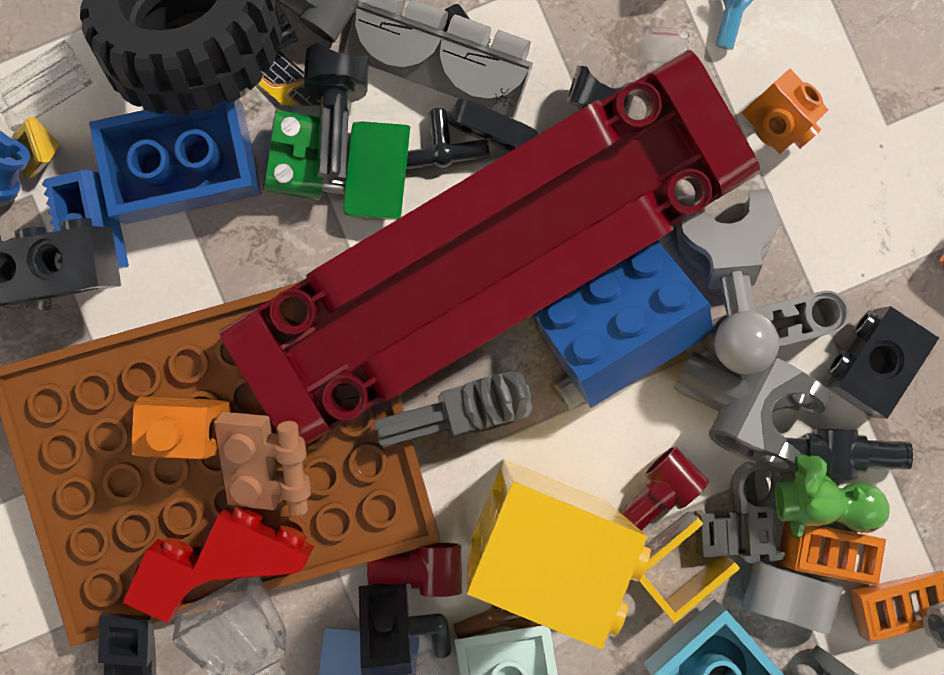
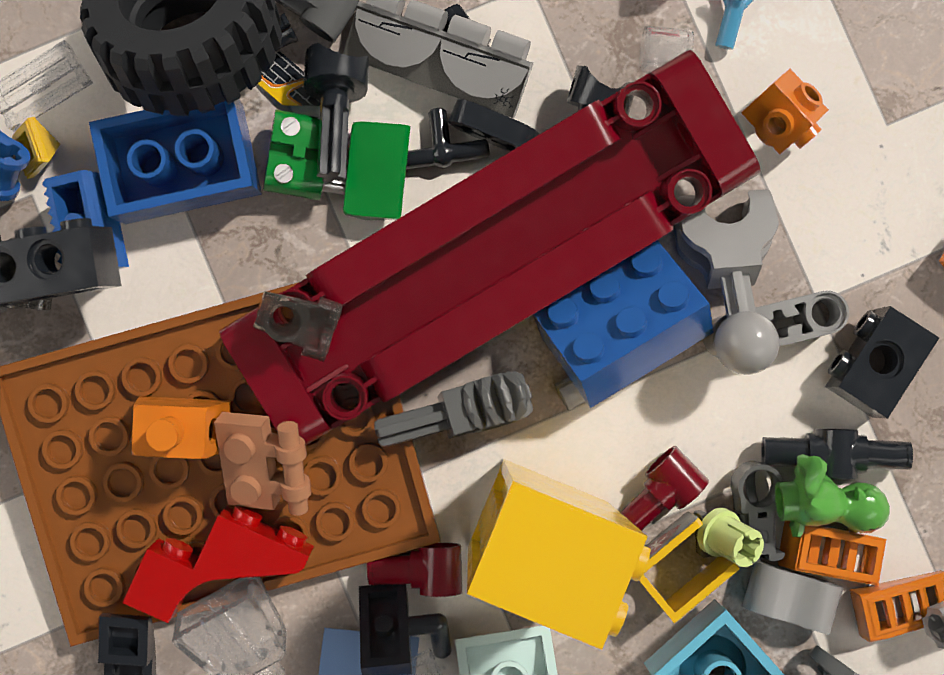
reddish brown plant [453,605,553,639] -> none
dark grey connector [674,351,831,472] -> none
none -> clear smoke plate [253,291,343,362]
none -> yellowish green bush [697,508,764,567]

